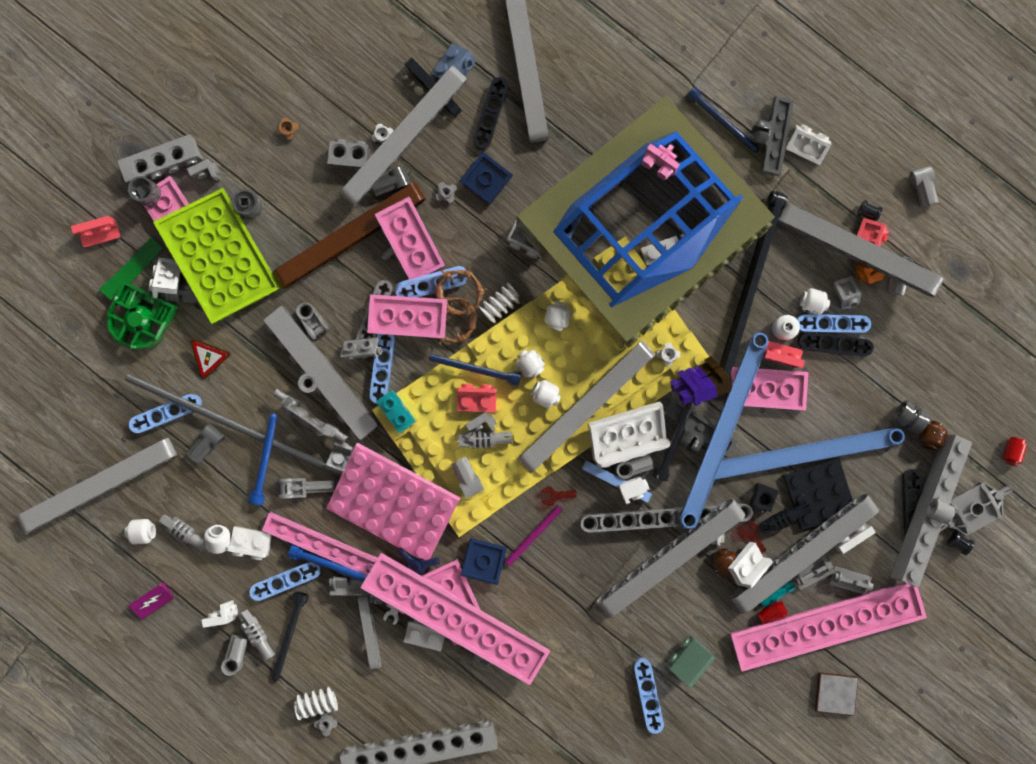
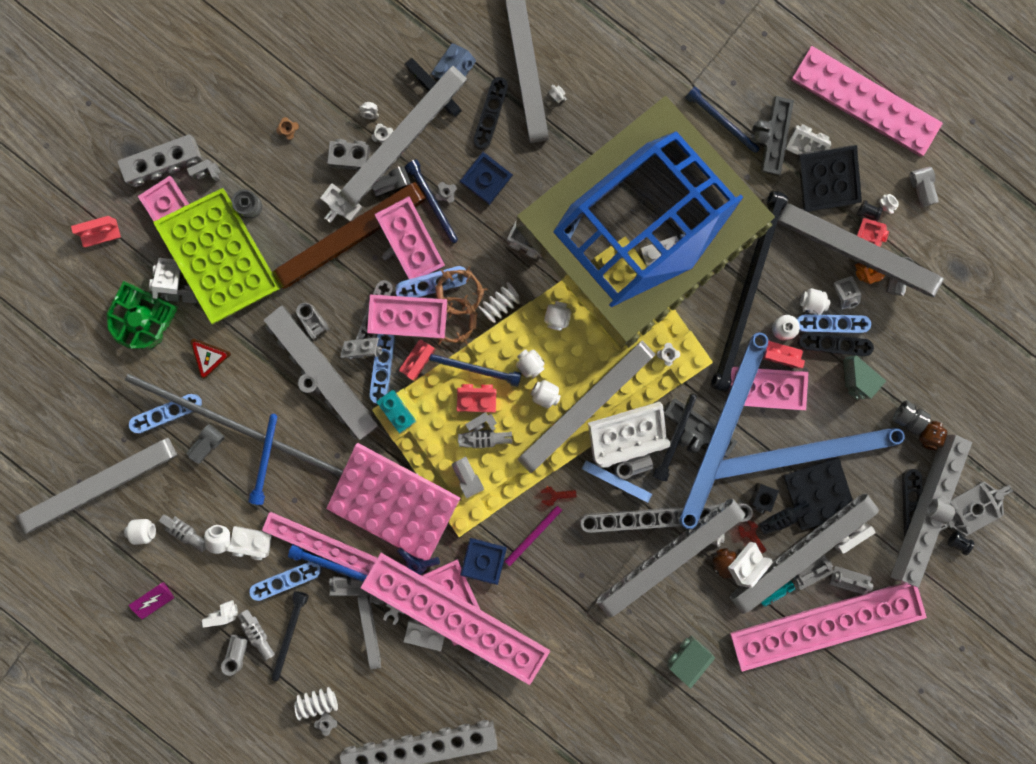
green sticker [99,237,163,301] -> none
dark grey wheel [128,176,161,206] -> none
light grey plate [273,389,348,443] -> none
light grey connector [278,478,335,499] -> none
light grey bracket [325,441,353,474] -> none
white brick [618,476,650,504] -> none
light blue beam [634,657,664,734] -> none
bright pink hips [641,144,680,180] -> none
dark purple hips [670,356,731,406] -> none
red cone [758,600,789,624] -> none
flat silver tile [815,672,859,716] -> none
red brick [1002,437,1027,467] -> none
none -> white plate [320,183,363,223]
none -> white plate [359,102,379,119]
none -> coral bracket [399,339,436,381]
none -> dark blue piece [404,159,458,243]
none -> white plate [549,85,567,103]
none -> bright pink plate [791,46,943,157]
none -> black plate [798,144,862,212]
none -> sand green slope [843,356,886,400]
none -> white plate [879,194,899,214]

